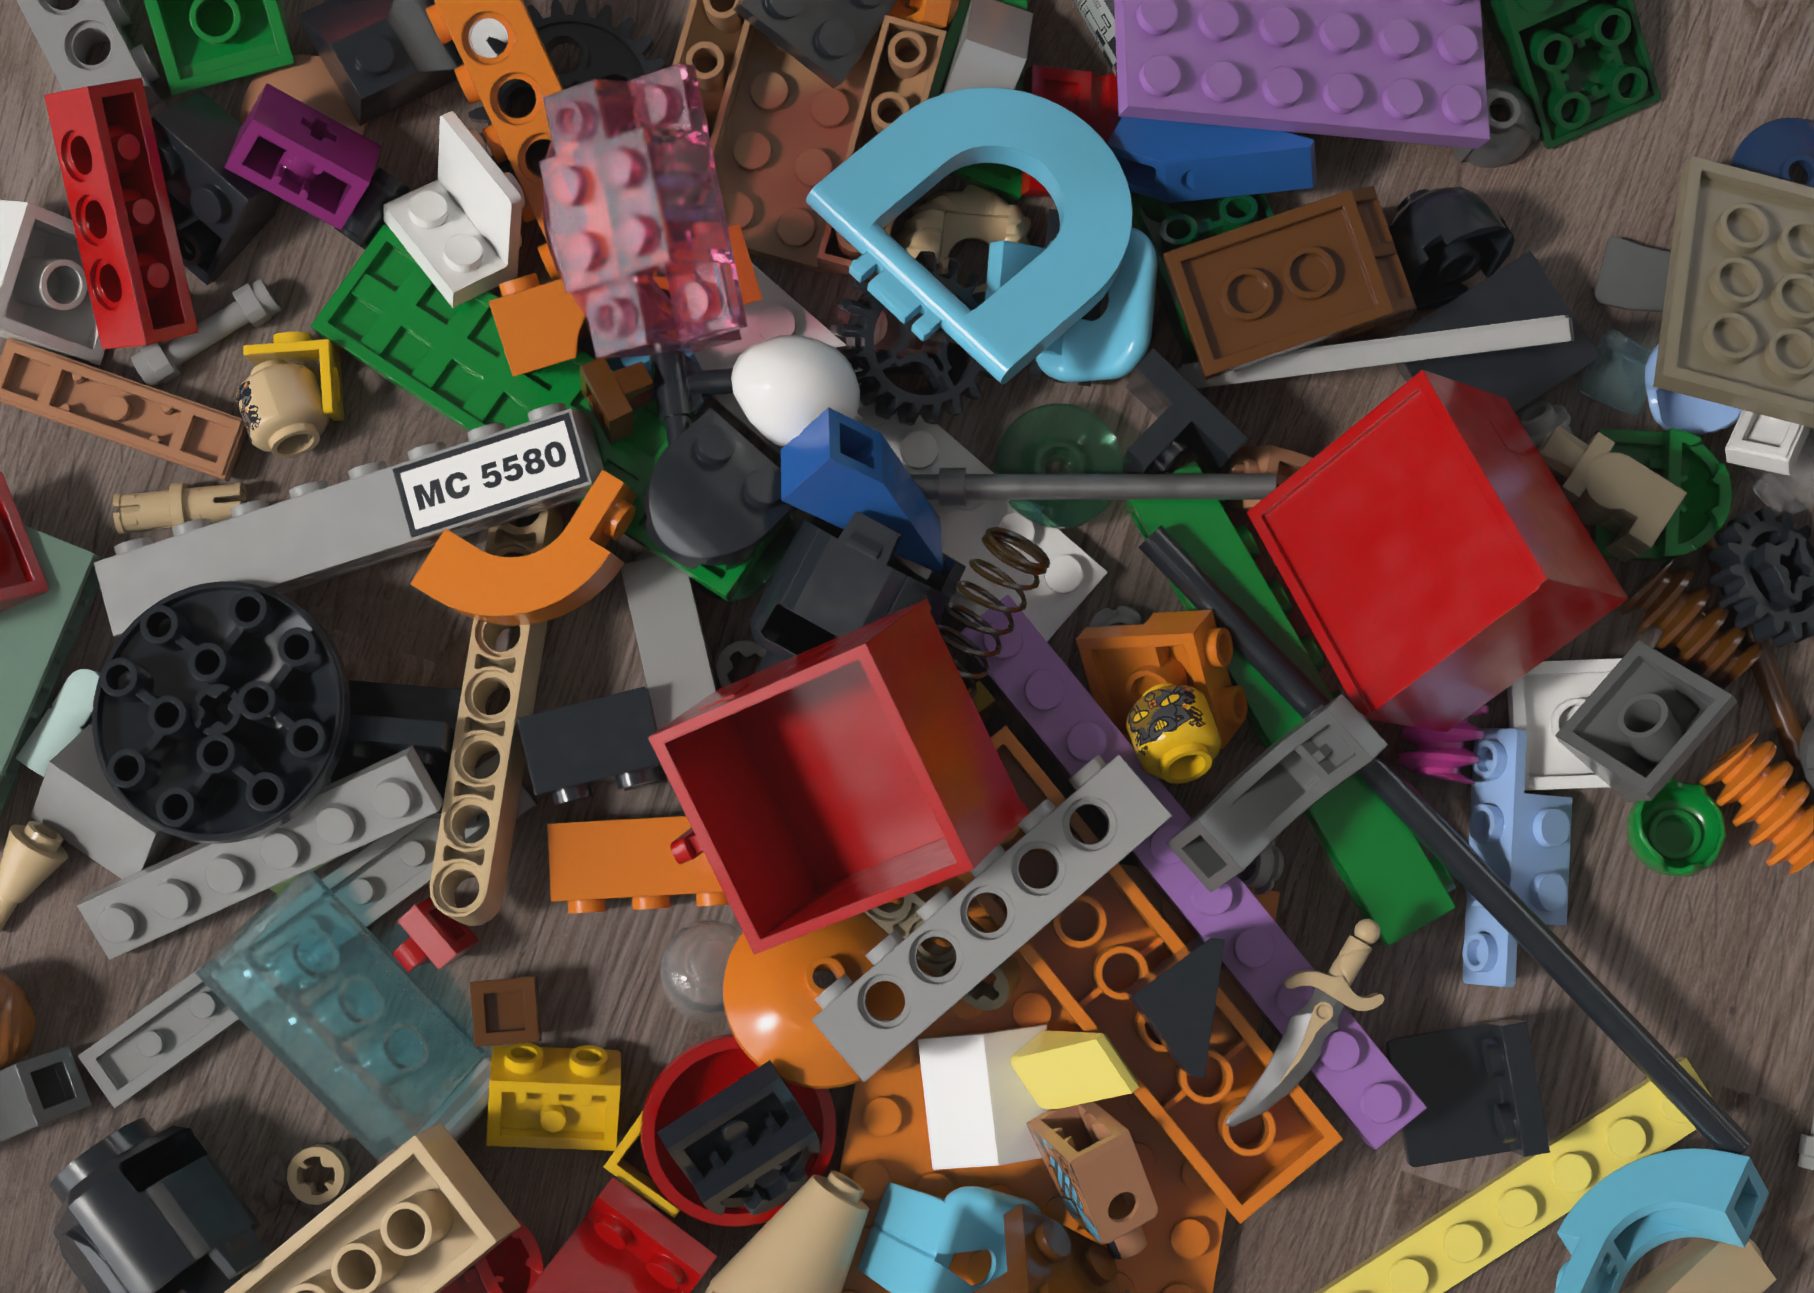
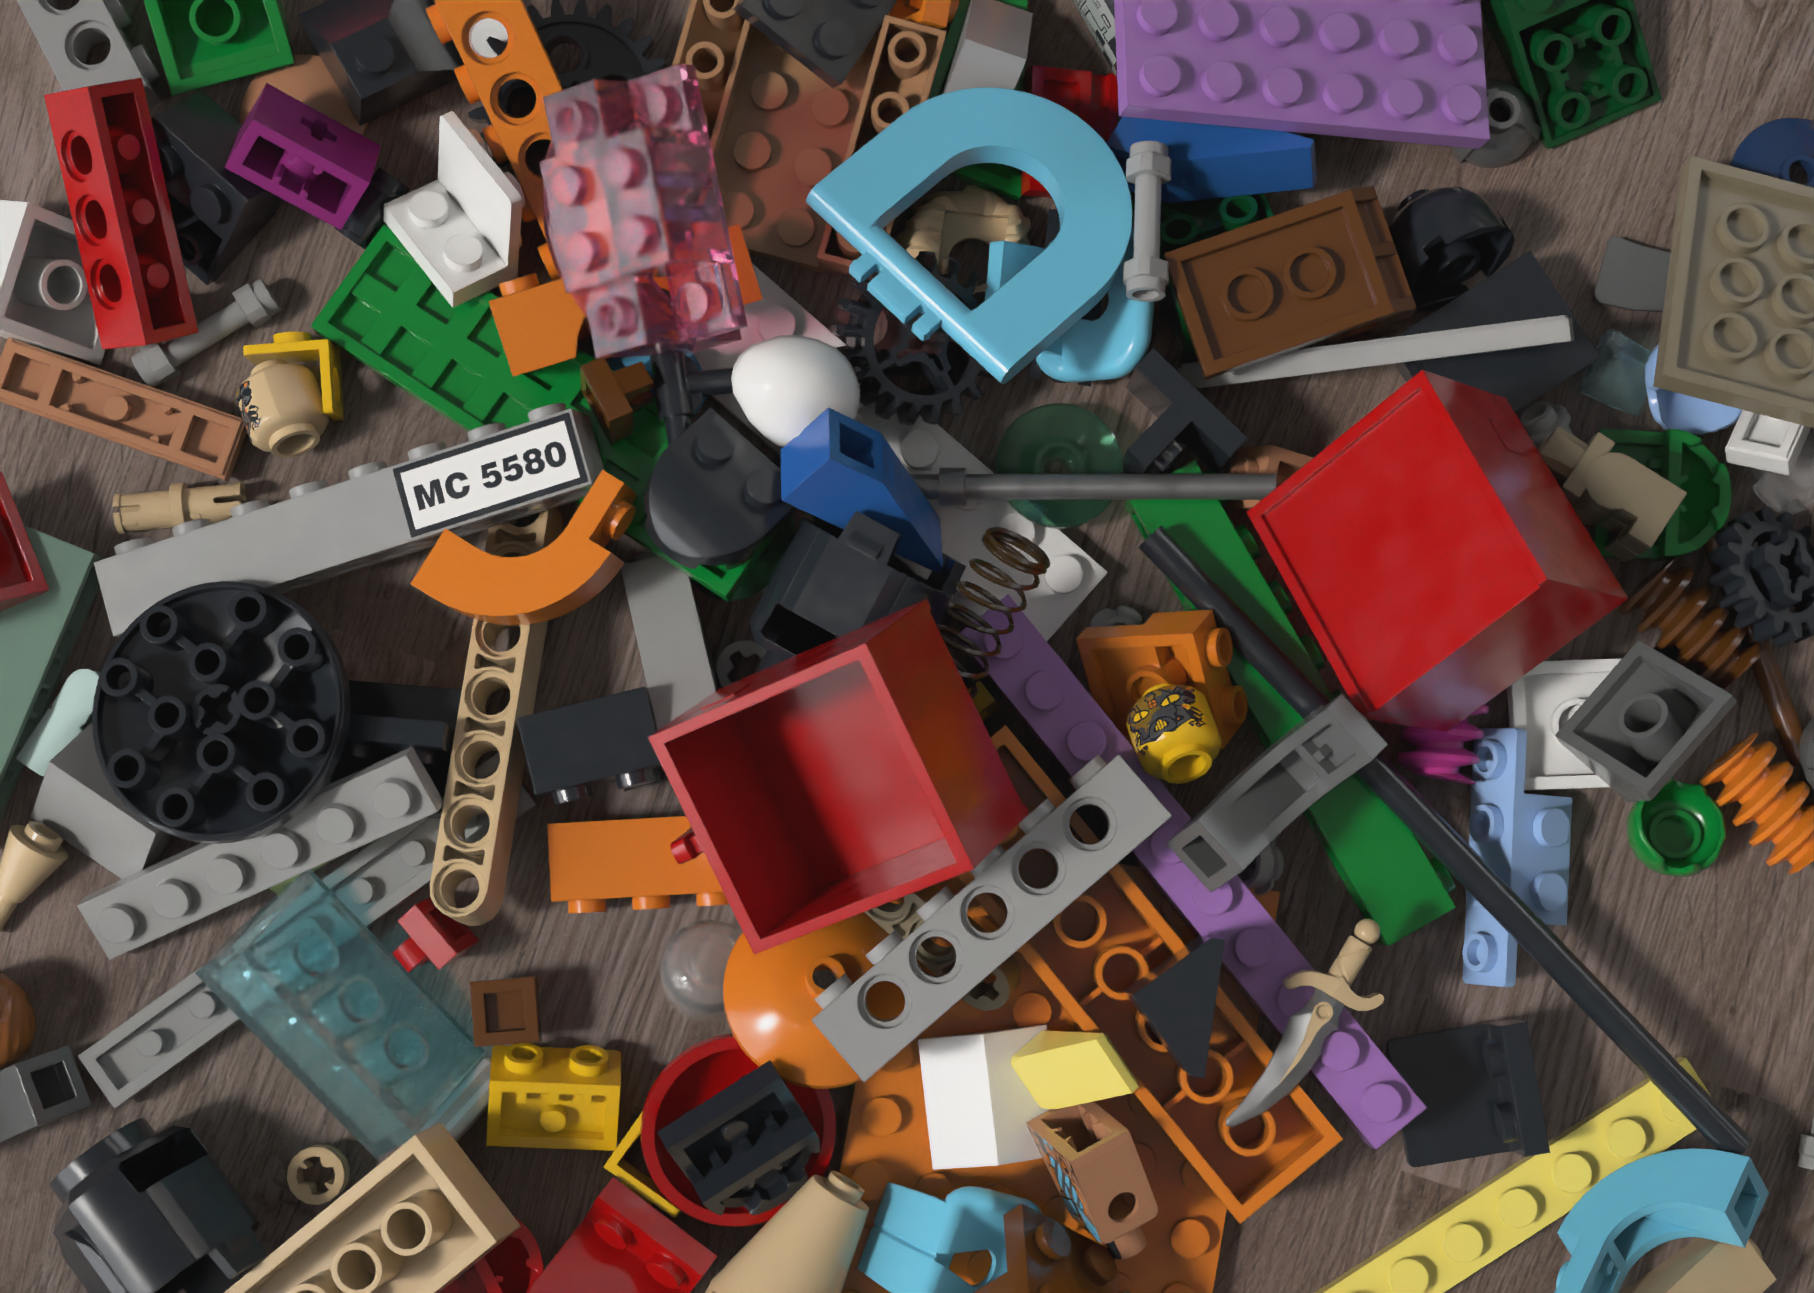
none -> light grey bar [1123,141,1172,302]

